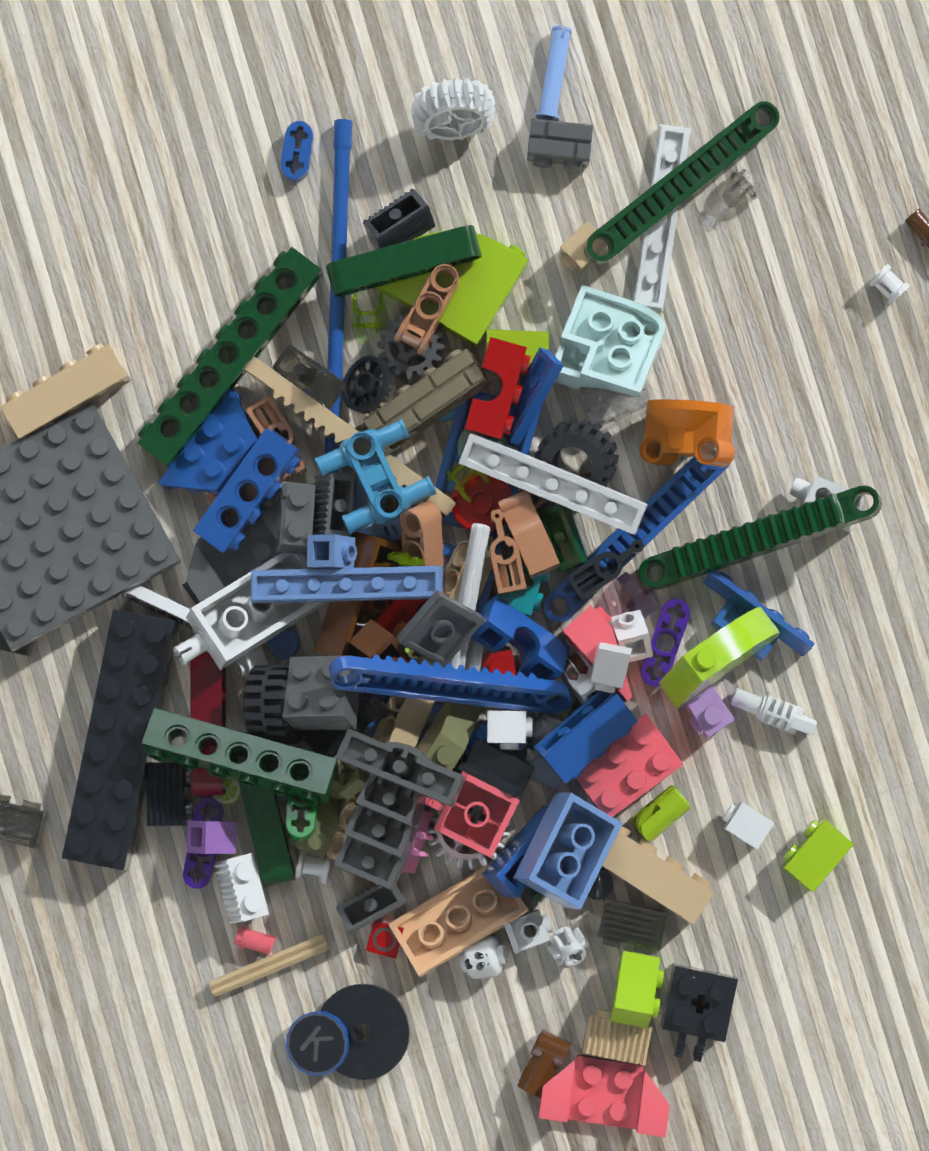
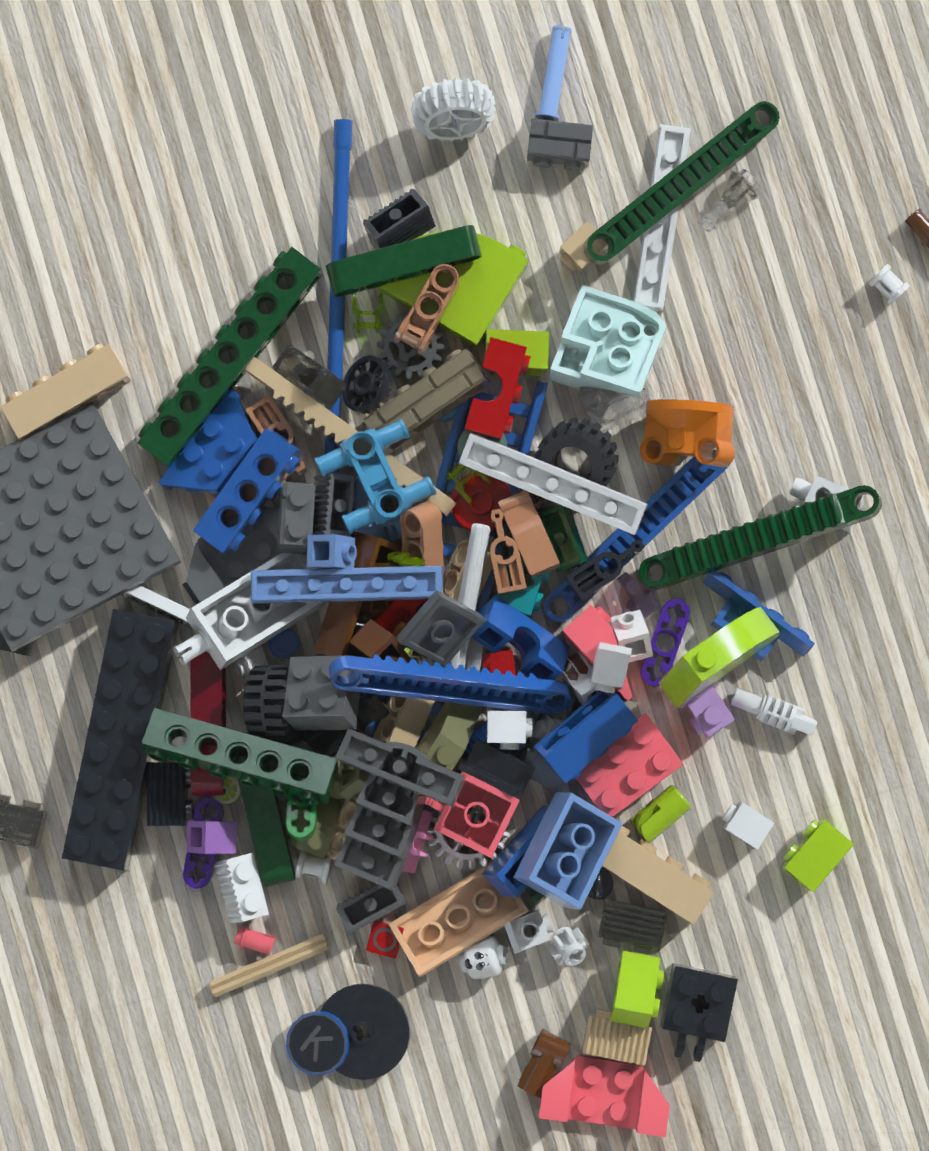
blue beam [281,121,314,182] -> none
blue plate [503,347,564,445] -> none

